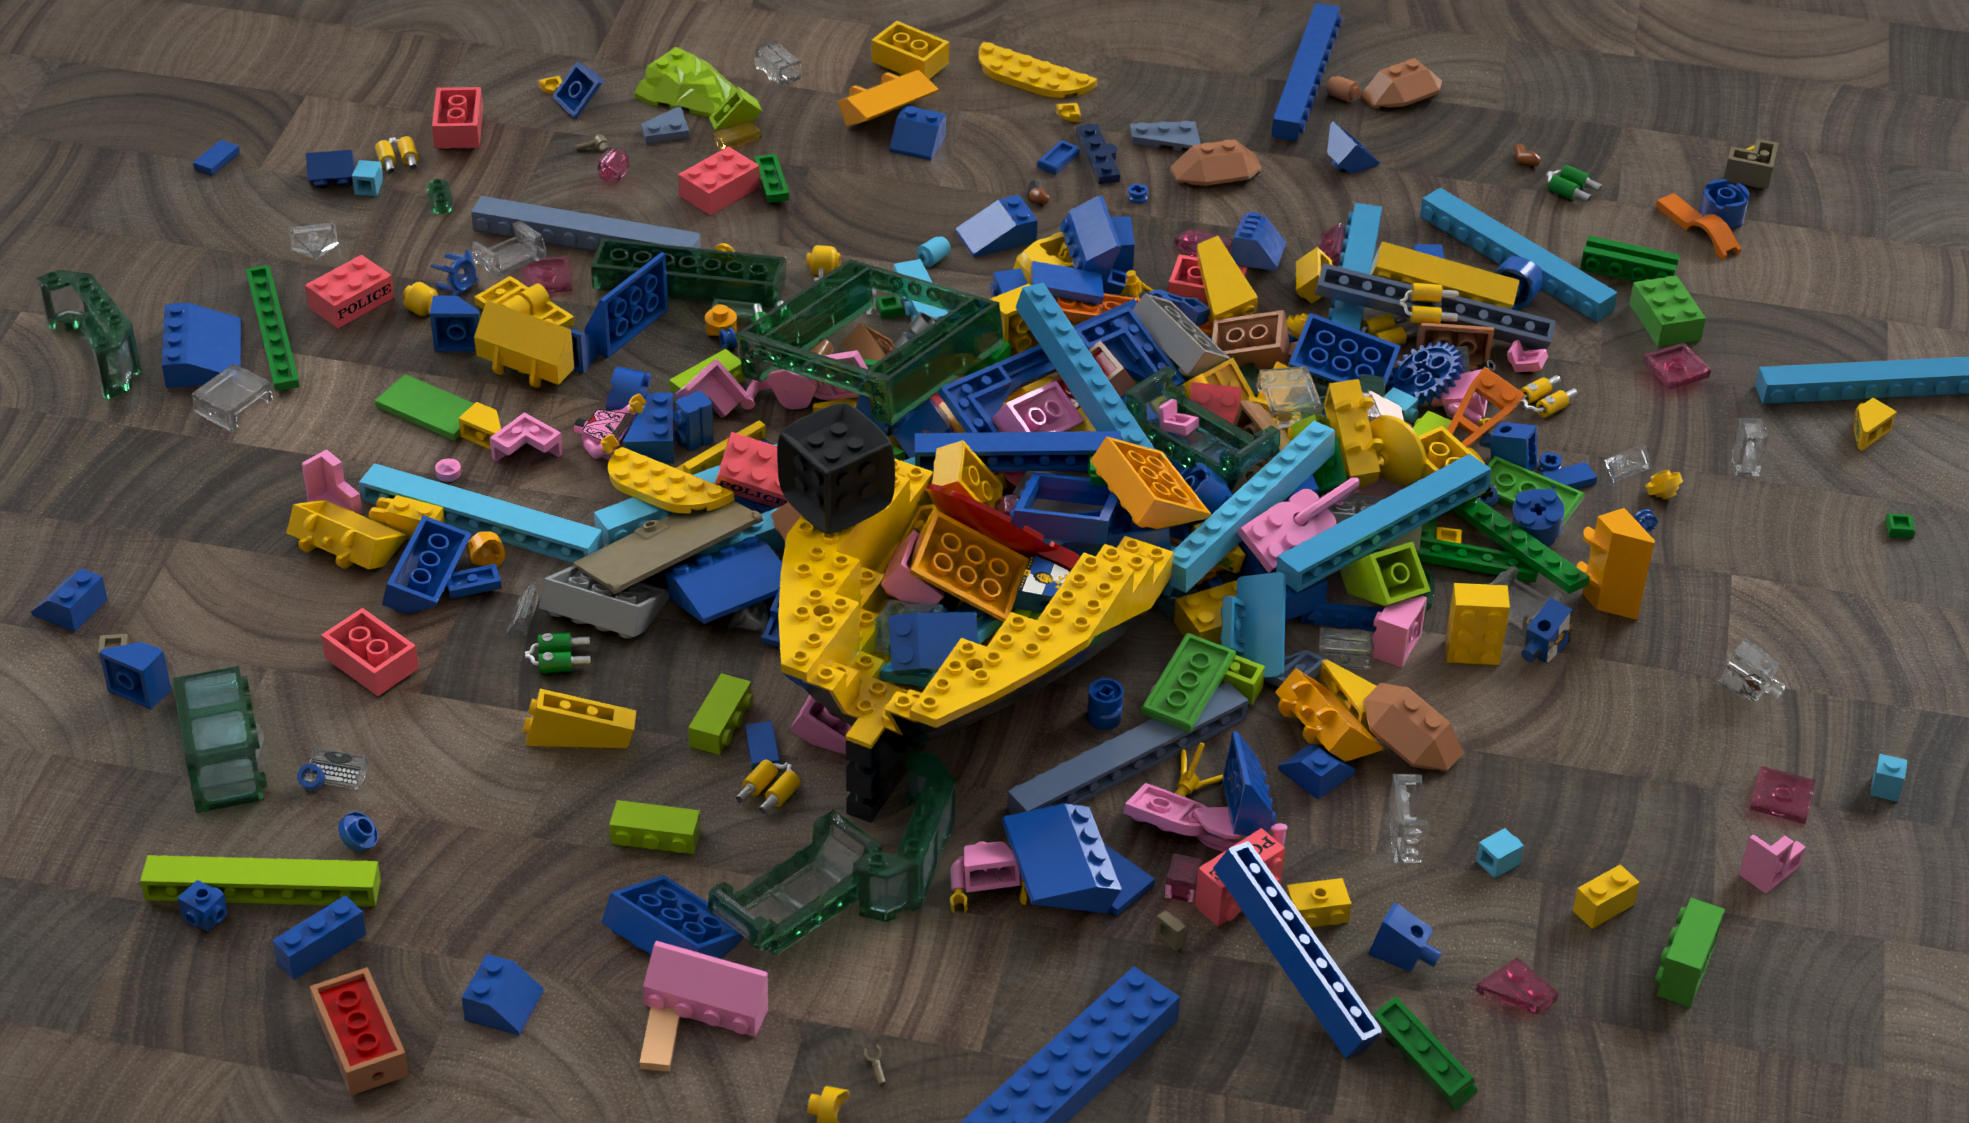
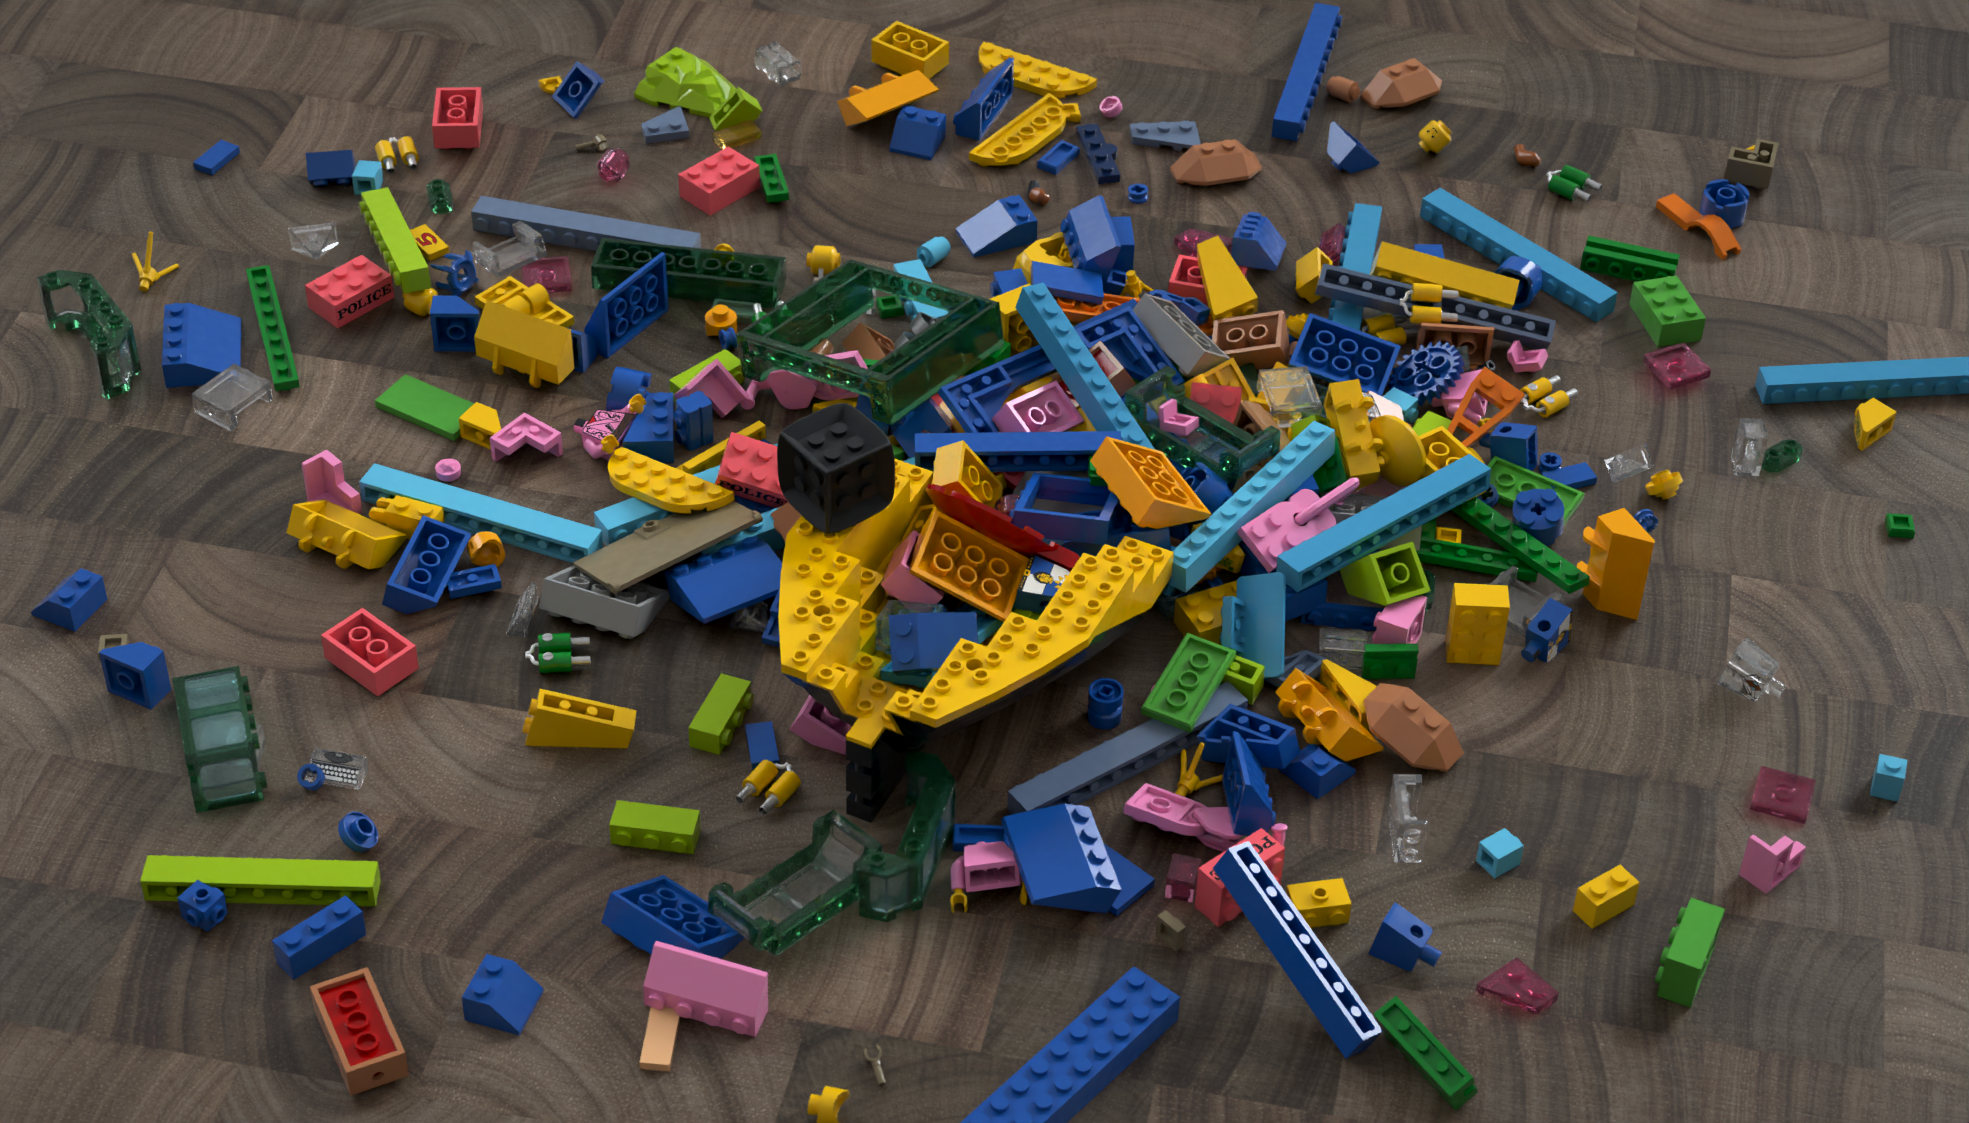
clear green tile [1359,374,1385,397] -> none
none -> yellow plant [132,231,179,292]
none -> lime brick [359,187,432,294]
none -> yellow tile [410,224,450,261]
none -> blue slope [953,57,1014,141]
none -> blue tile [953,824,1010,852]
none -> yellow plate [969,93,1066,166]
none -> bright pink tile [1099,96,1123,118]
none -> blue wedge [1197,704,1300,769]
none -> green plate [1361,643,1419,679]
none -> yellow head [1419,120,1452,153]
none -> clear green plate [1759,439,1803,473]

